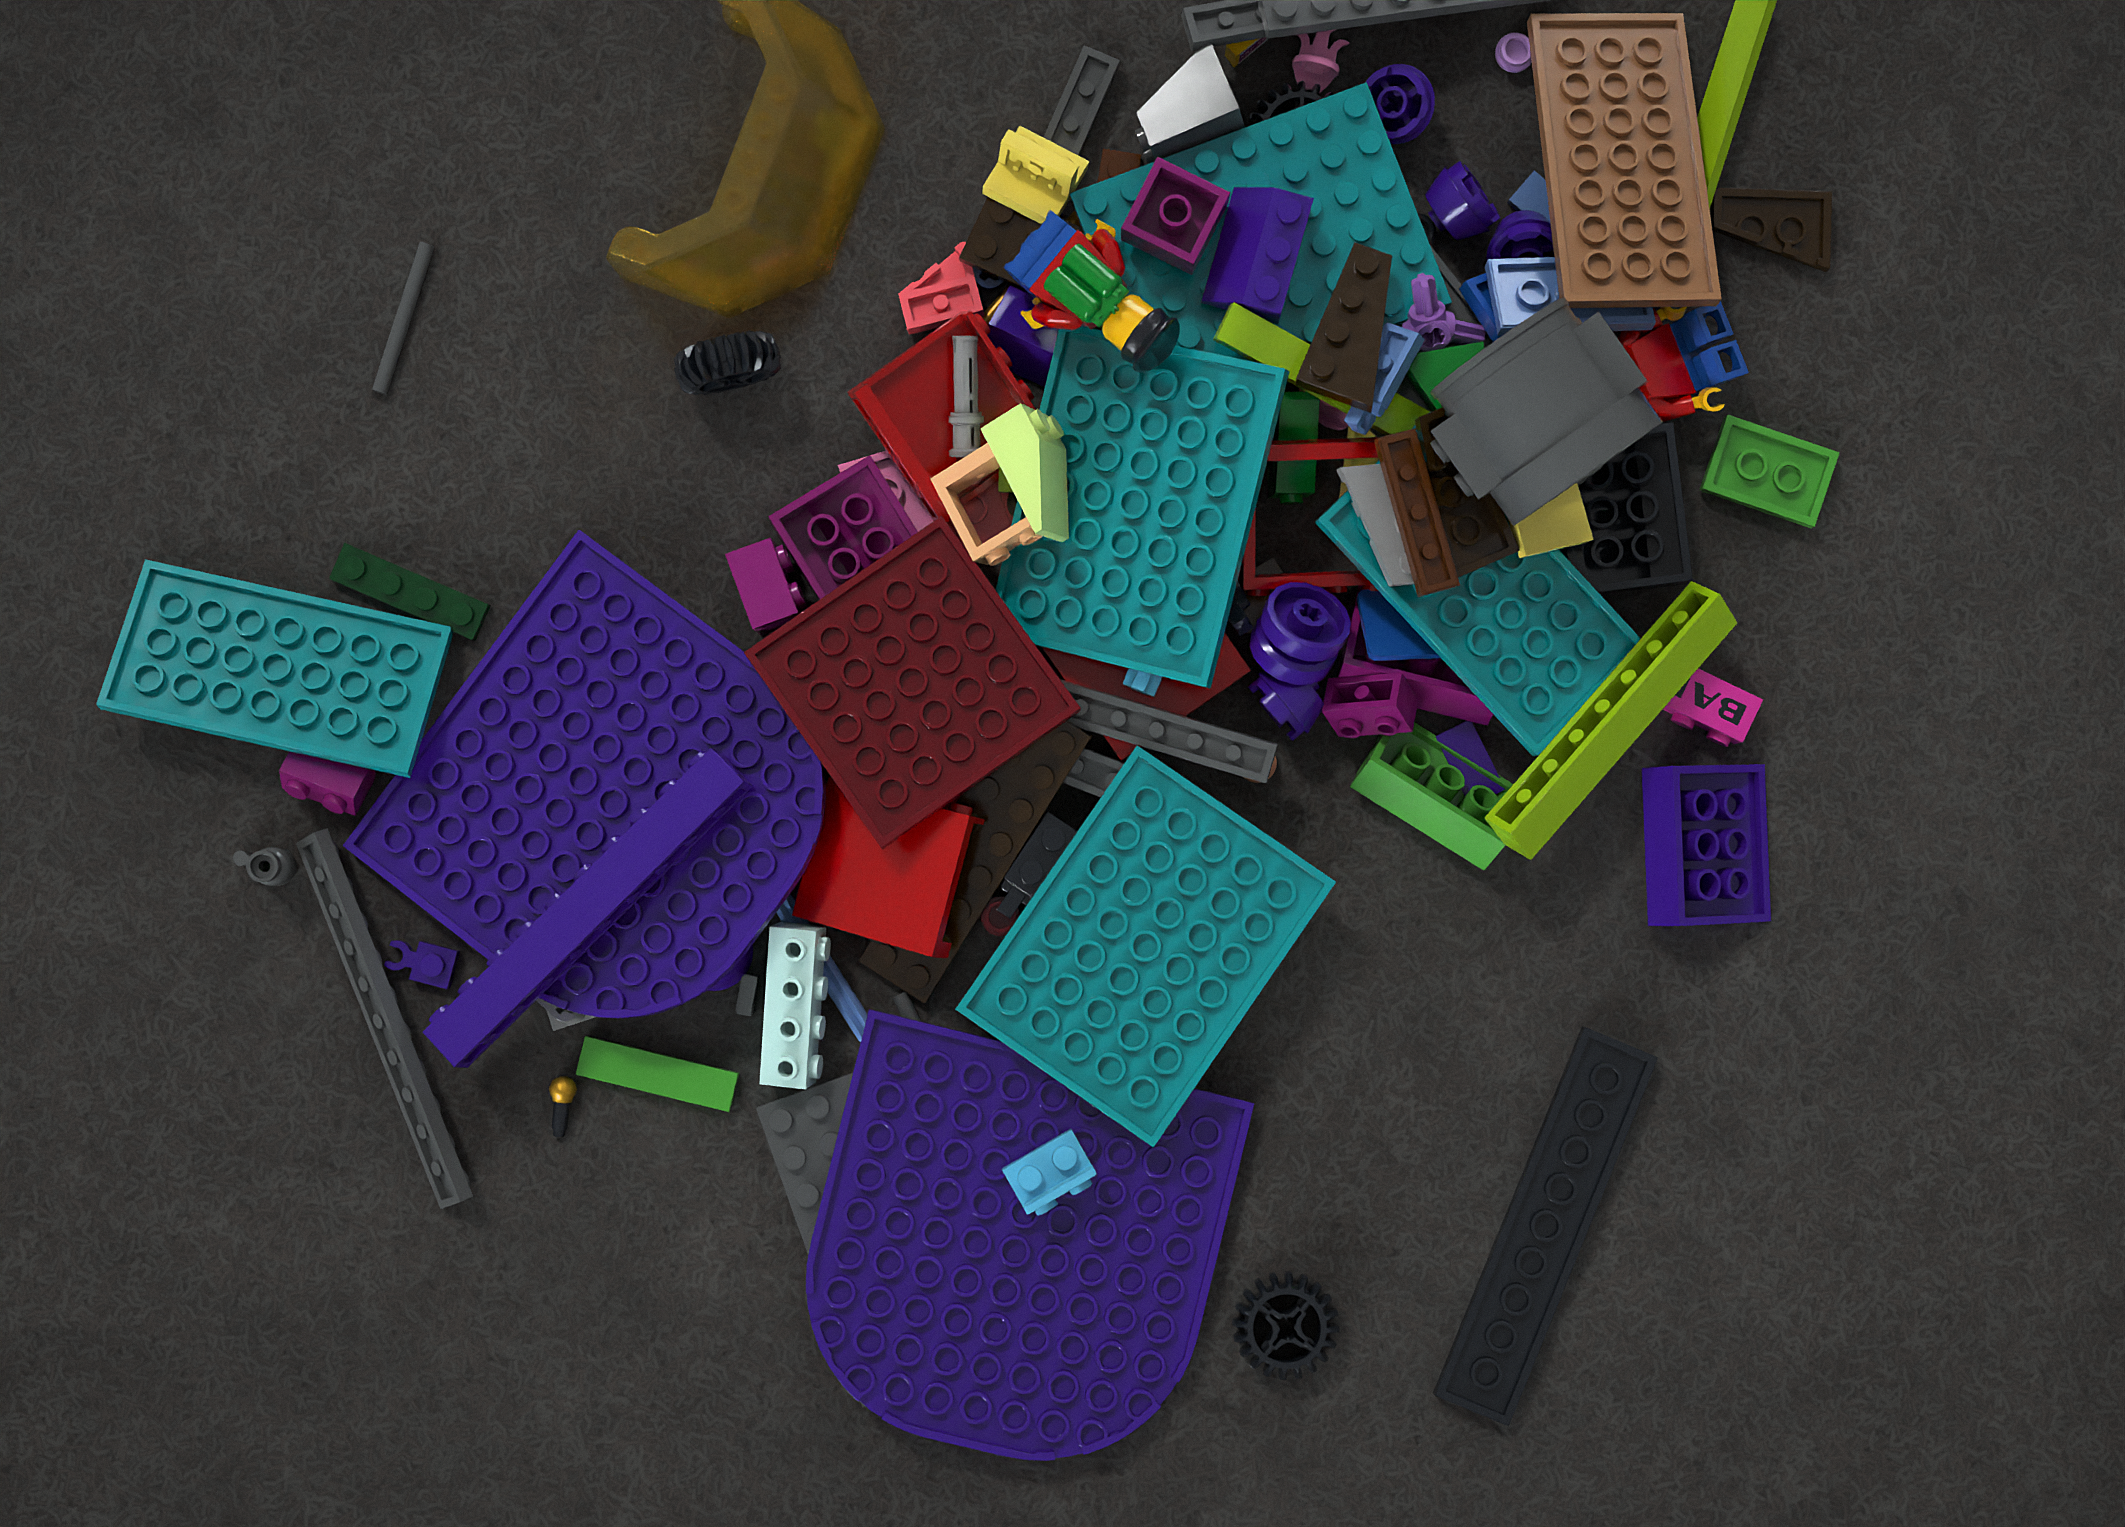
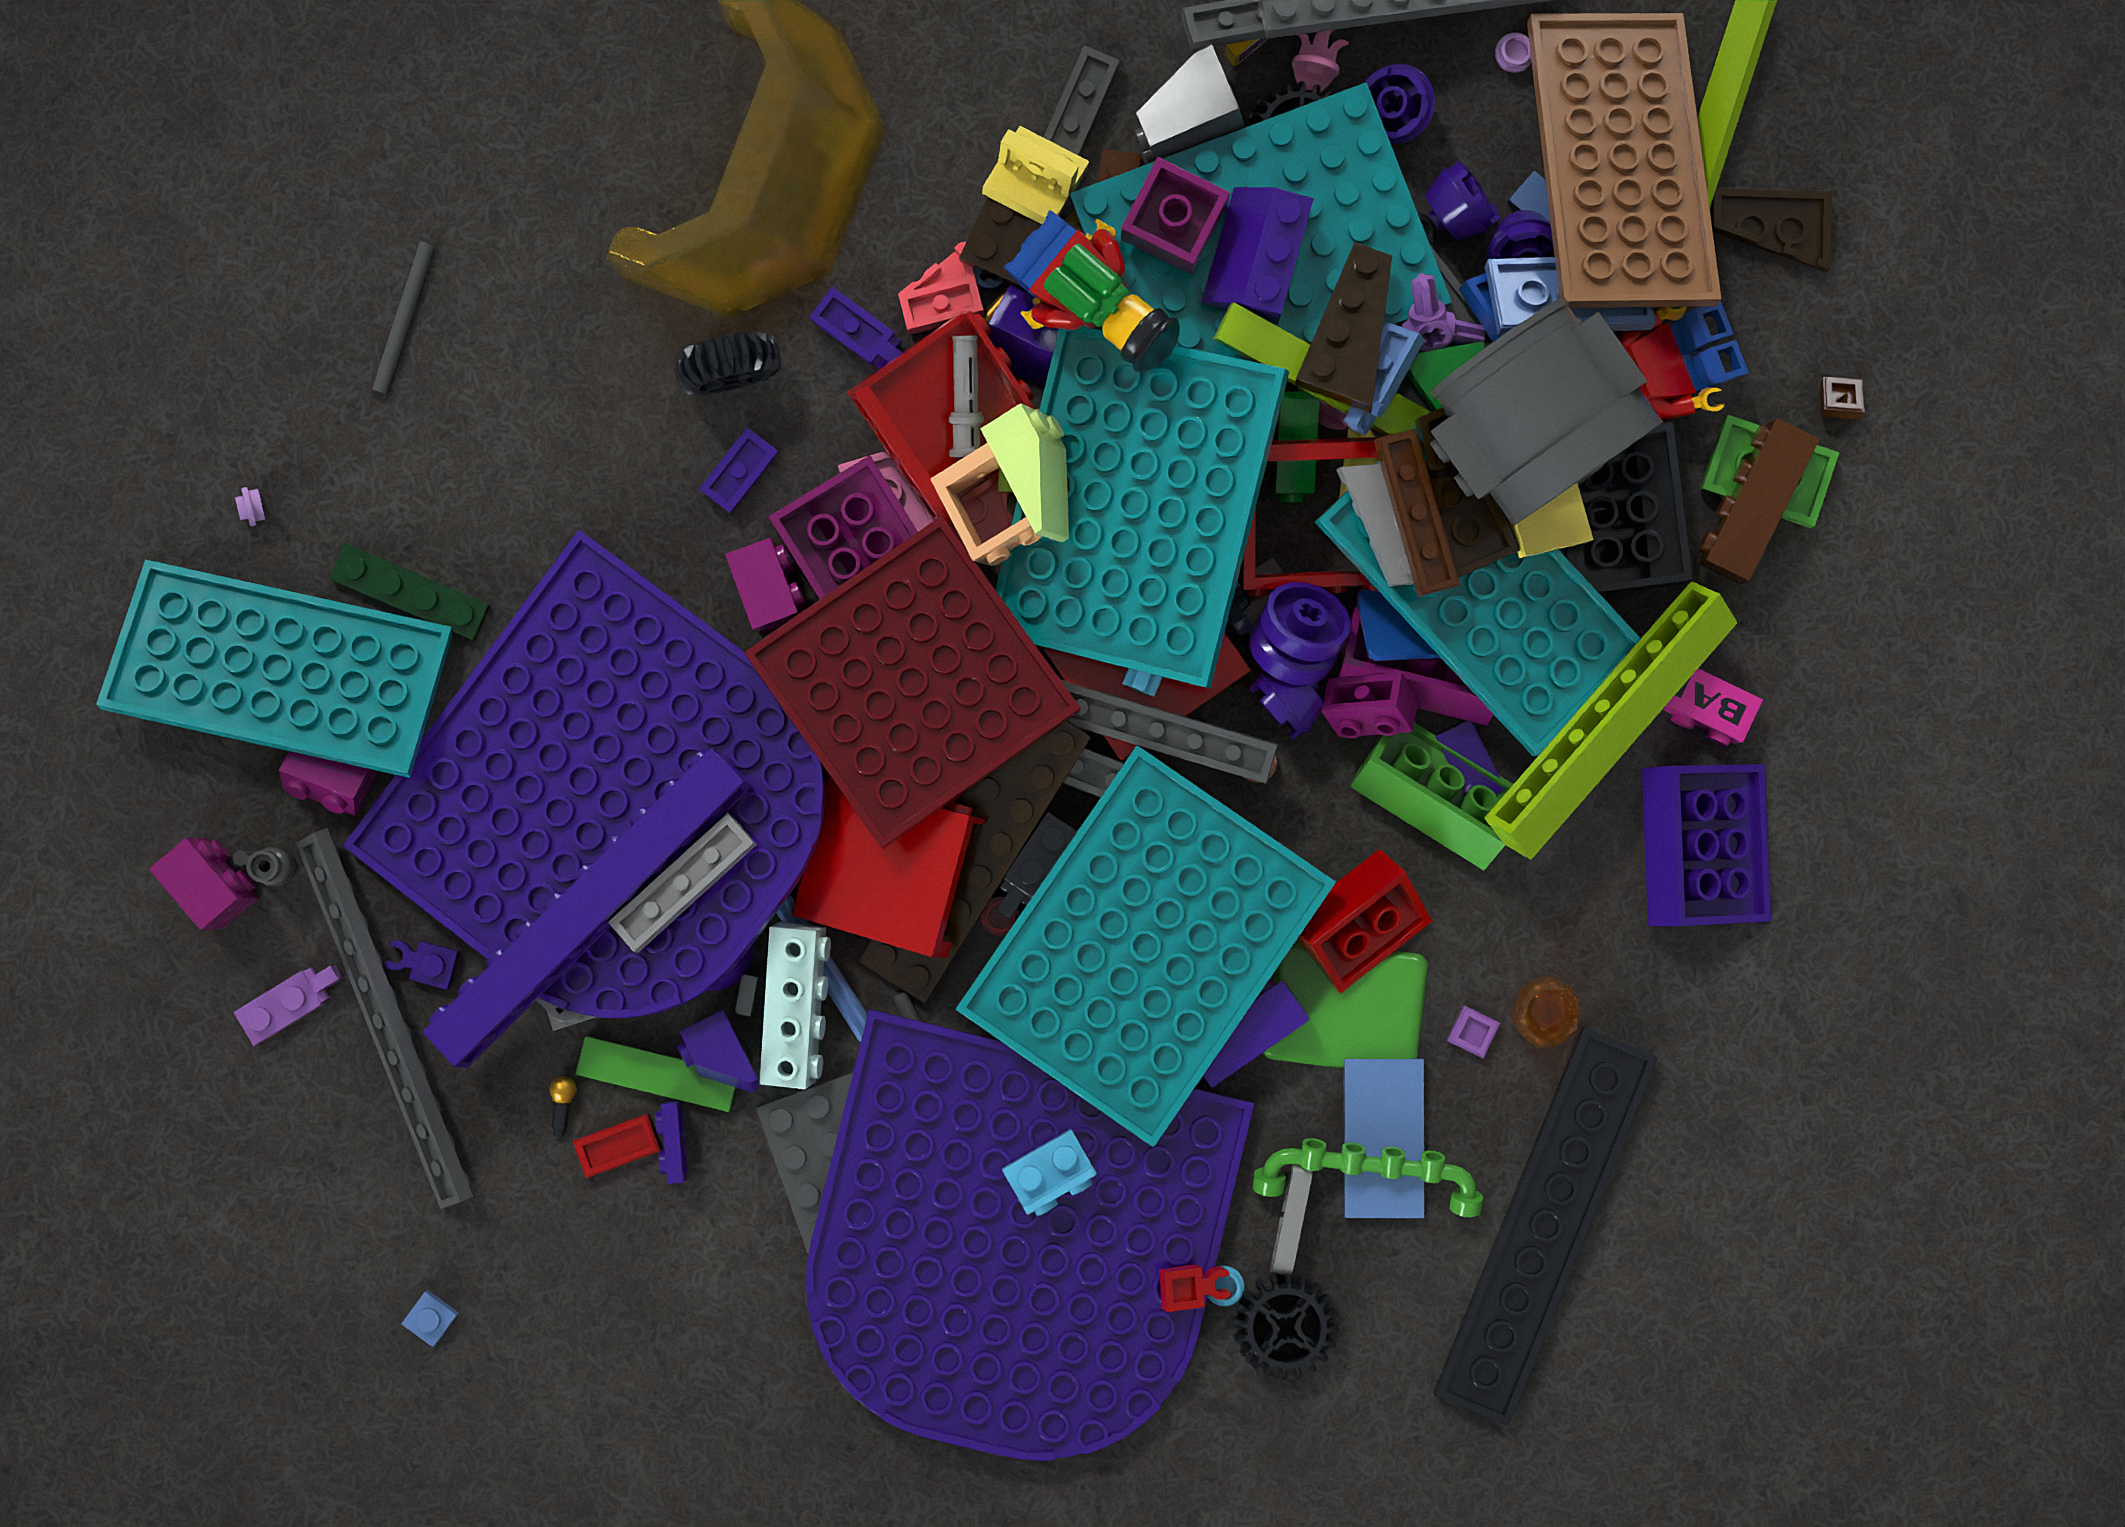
none -> magenta brick [149,838,260,930]
none -> medium lavender hinge [233,965,344,1046]
none -> lavender plate [235,487,265,526]
none -> medium blue plate [401,1290,459,1347]
none -> red tile [573,1113,662,1178]
none -> light grey plate [608,813,757,953]
none -> dark purple plate [656,1100,688,1184]
none -> dark purple slope [677,1010,759,1092]
none -> dark purple plate [699,427,779,515]
none -> dark purple hinge [809,287,902,369]
none -> red plate [1159,1264,1231,1312]
none -> dark purple brick [1203,978,1311,1088]
none -> medium azure plate [1208,1266,1244,1306]
none -> bright green bar [1252,1138,1483,1217]
none -> bright green piece [1263,939,1428,1068]
none -> light grey beam [1270,1164,1313,1276]
none -> red slope [1297,849,1432,994]
none -> medium blue tile [1343,1058,1424,1218]
none -> medium lavender tile [1446,1005,1500,1058]
none -> clear orange hair [1511,976,1580,1048]
none -> reddish brown brick [1698,418,1820,585]
none -> reddish brown tile [1820,377,1864,420]

